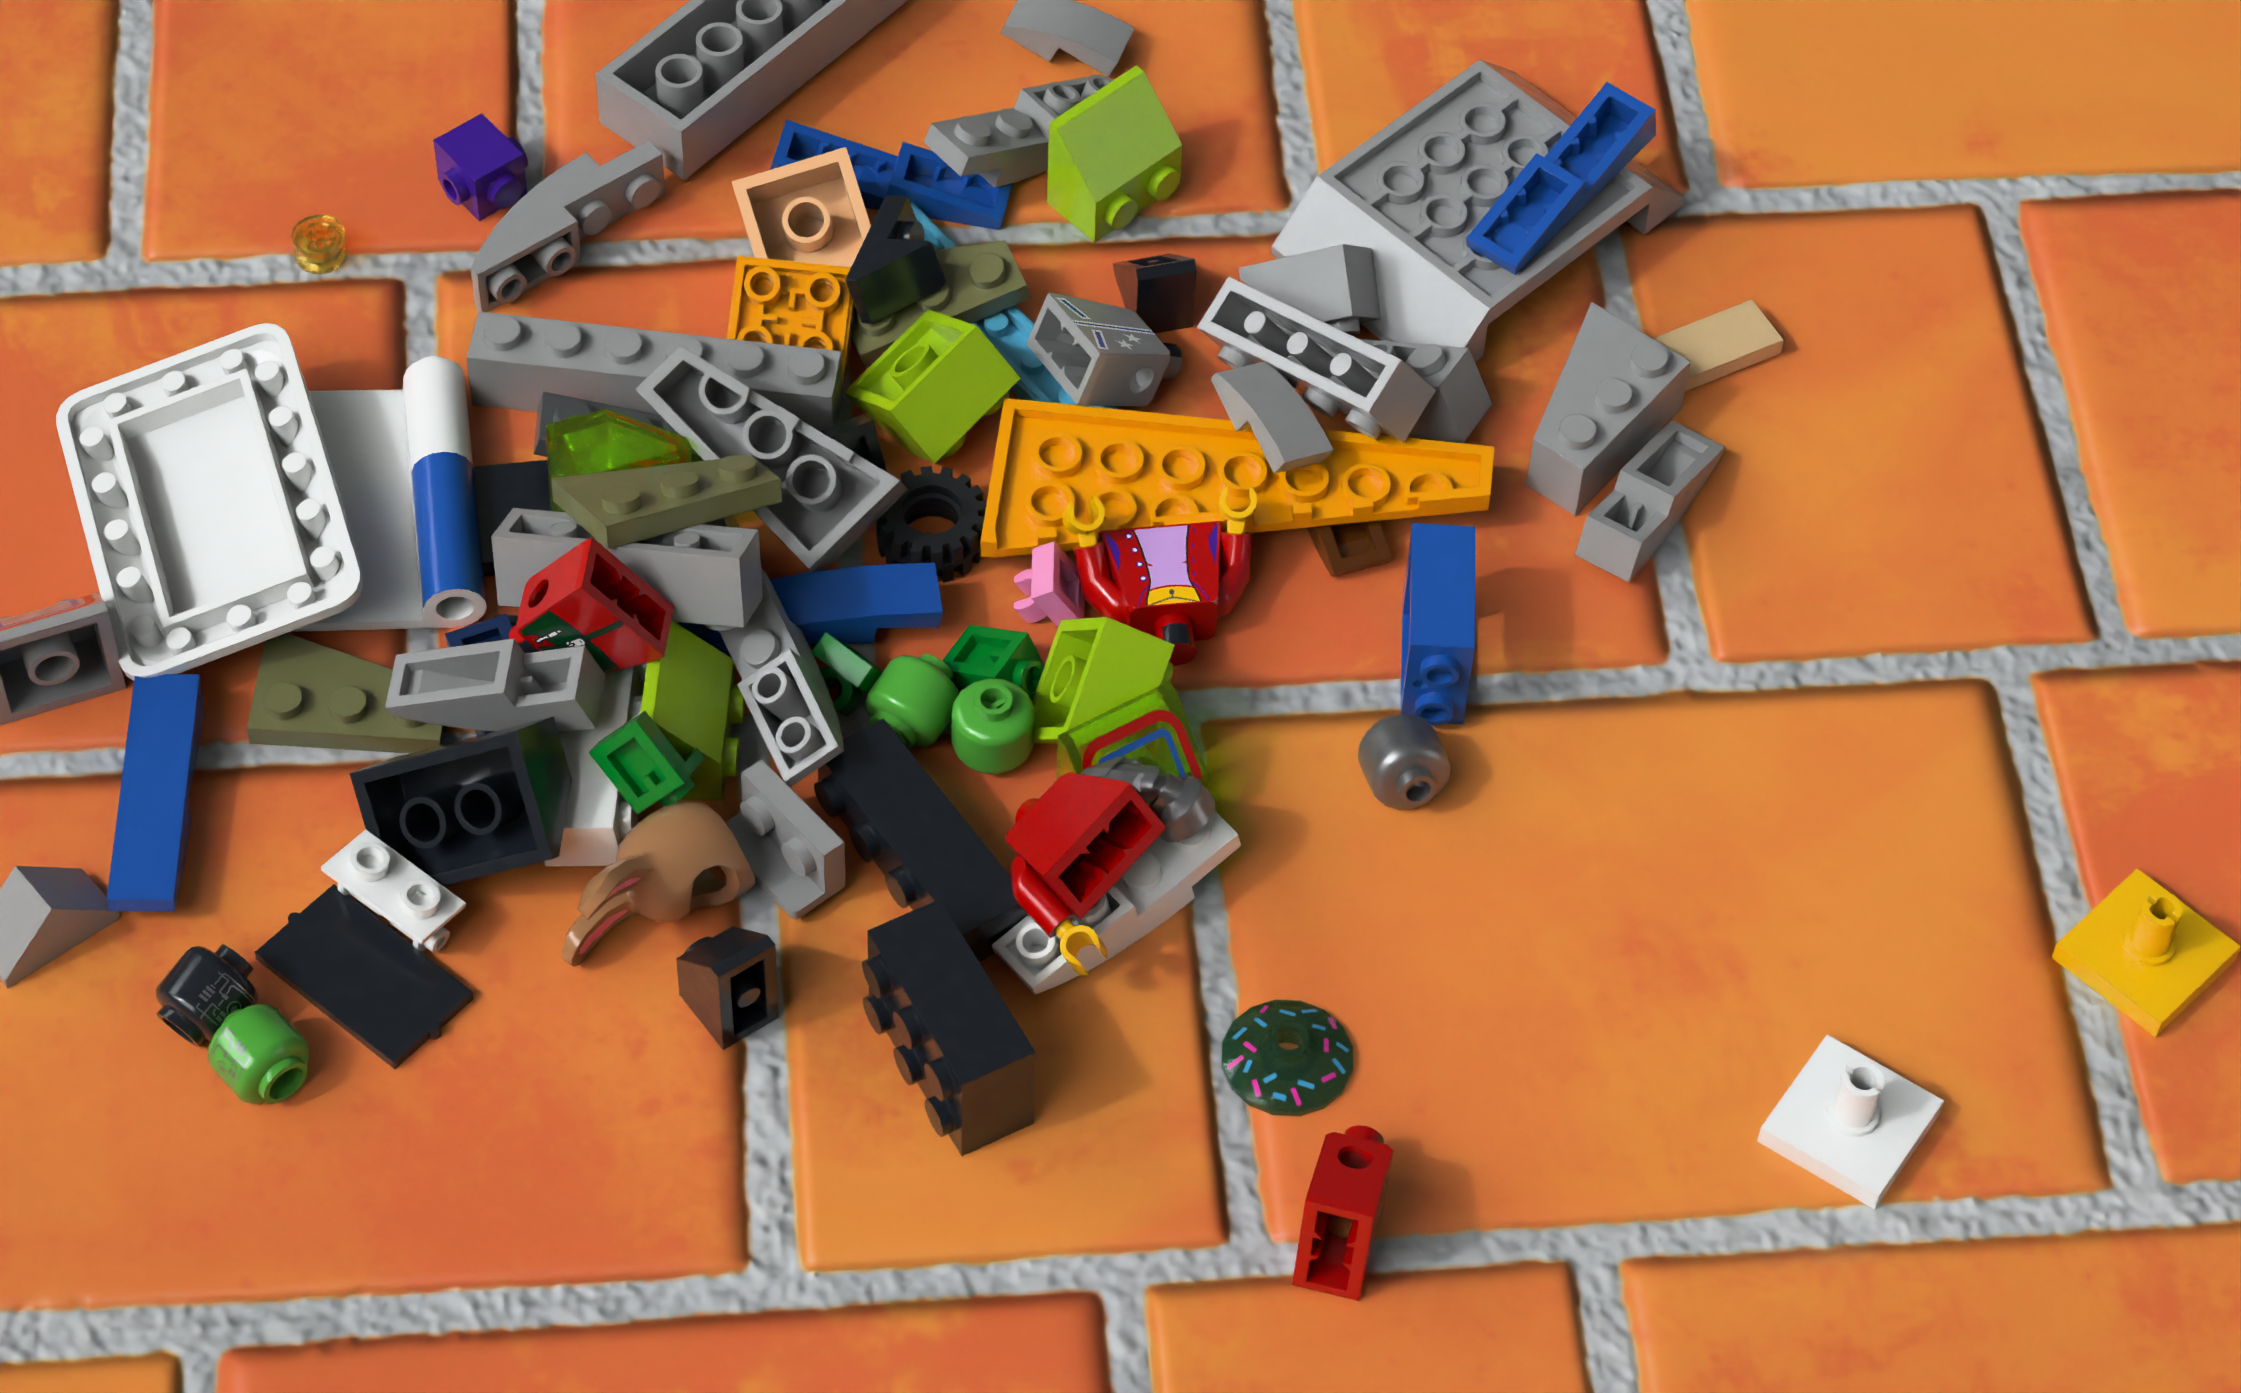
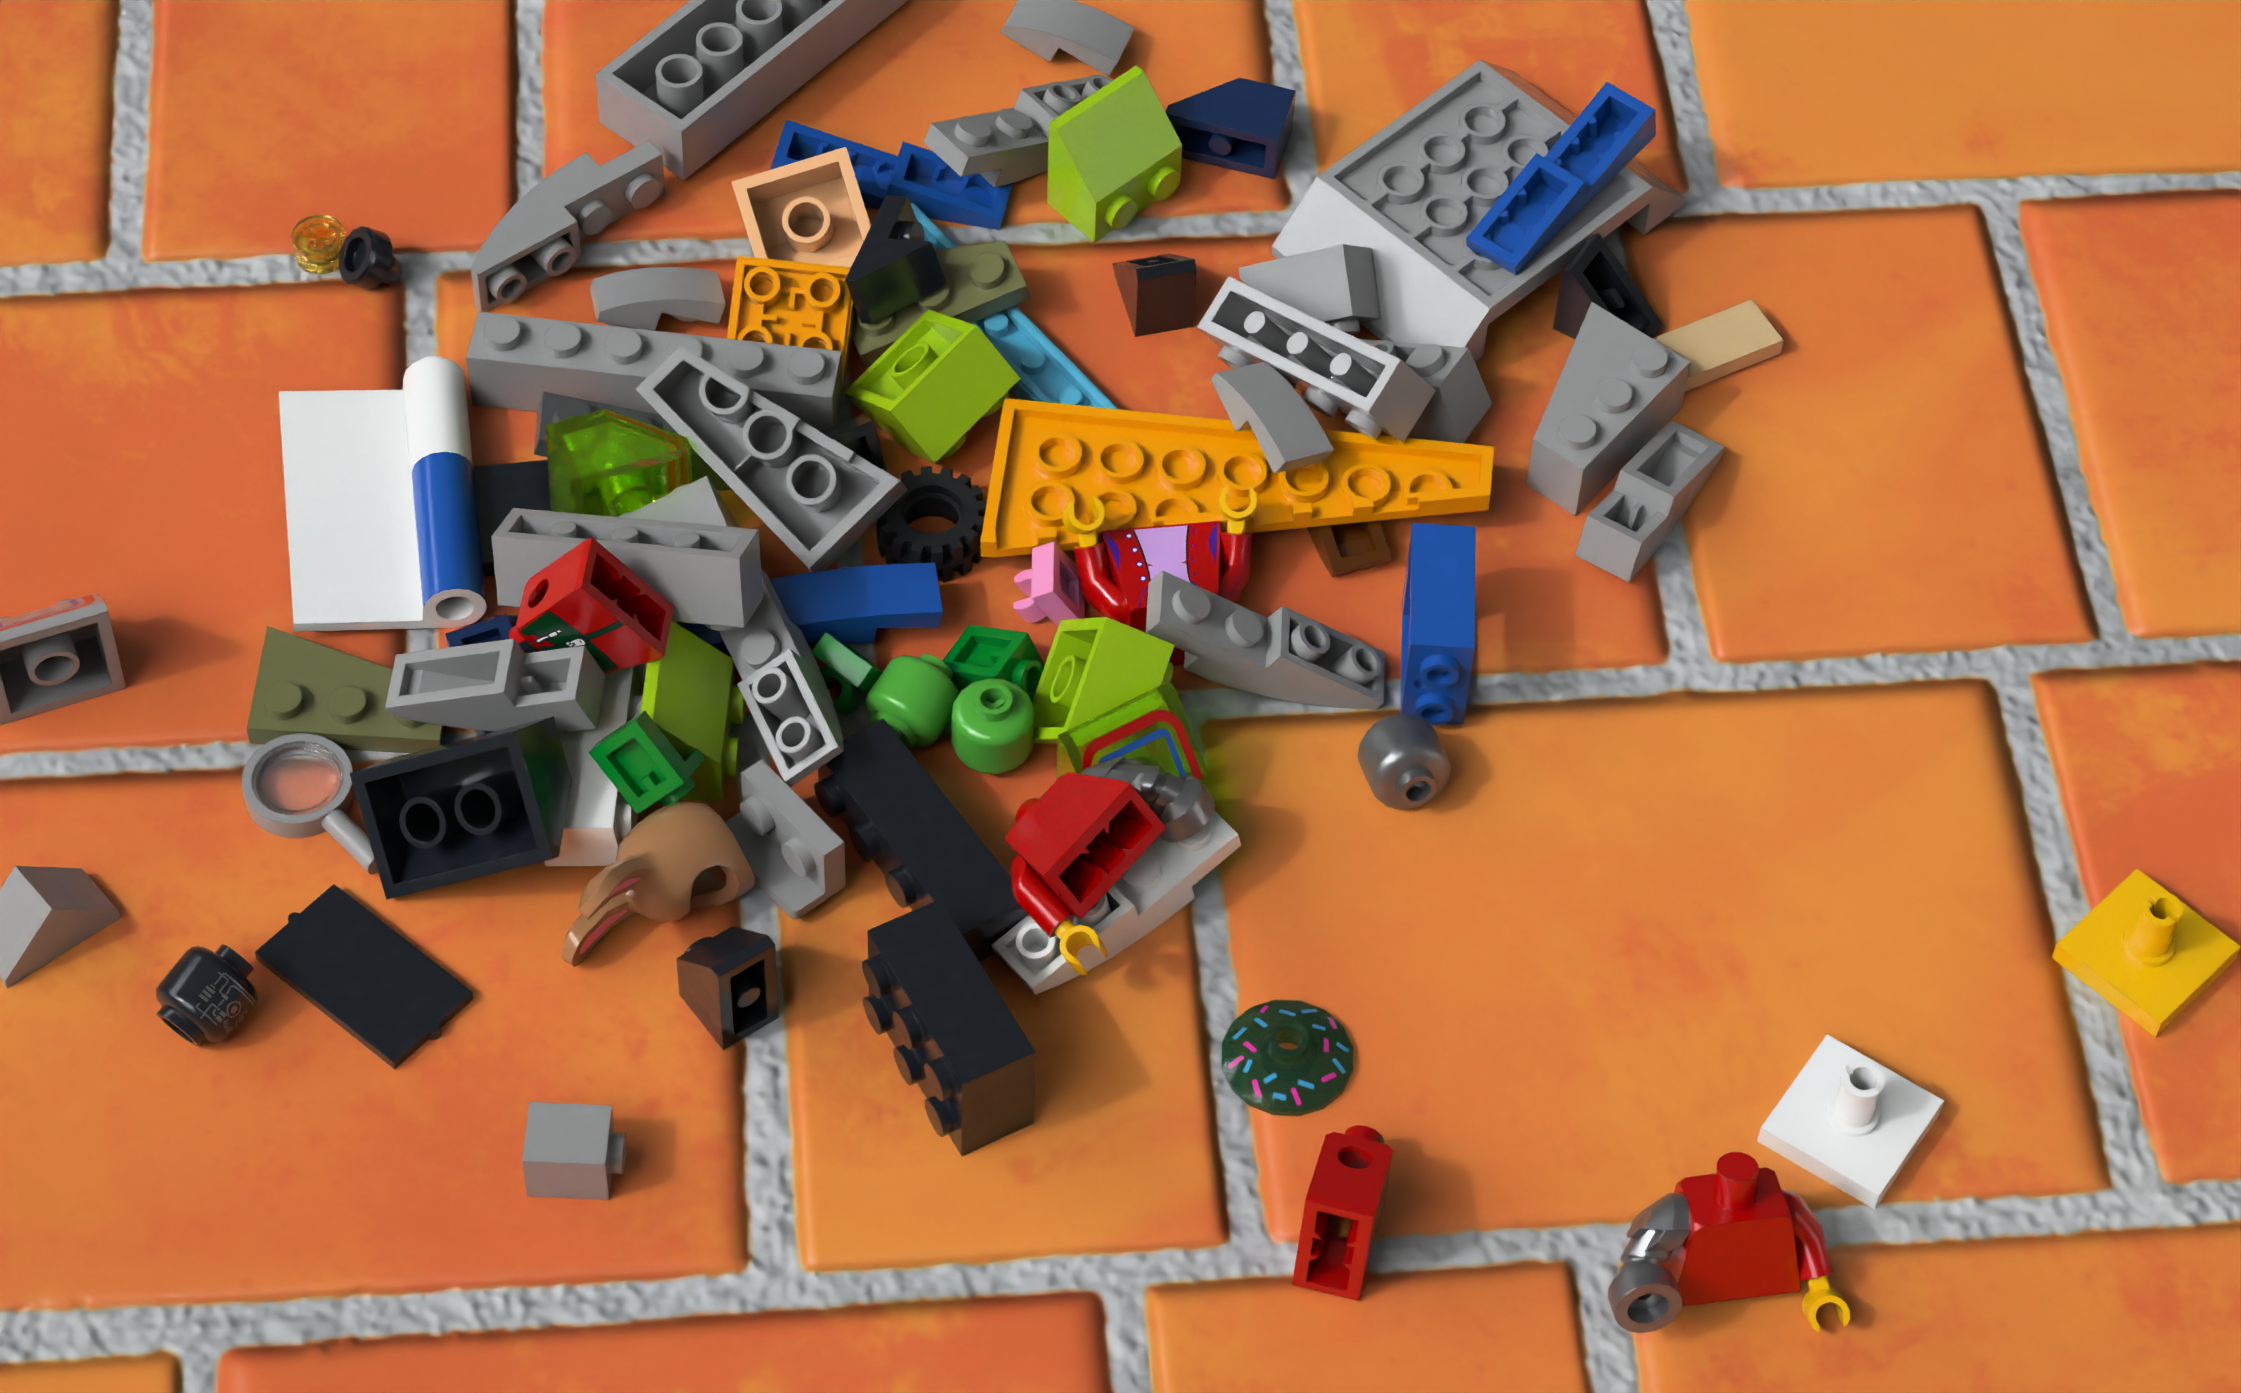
white wedge [56,323,364,681] -> none
blue slope [107,674,205,911] -> none
bright green head [208,1004,310,1104] -> none
white hinge [321,829,466,953] -> none
dark purple brick [433,113,528,221] -> none
olive wing [551,455,782,549] -> none
light grey torso [1026,292,1182,406] -> none
none -> piece [241,733,378,874]
none -> black tile [339,226,402,289]
none -> light grey brick [522,1102,627,1200]
none -> light grey slope [590,267,726,331]
none -> light grey slope [1146,571,1385,709]
none -> dark blue slope [1166,78,1296,179]
none -> black slope [1553,233,1664,340]
none -> red torso [1608,1152,1850,1333]

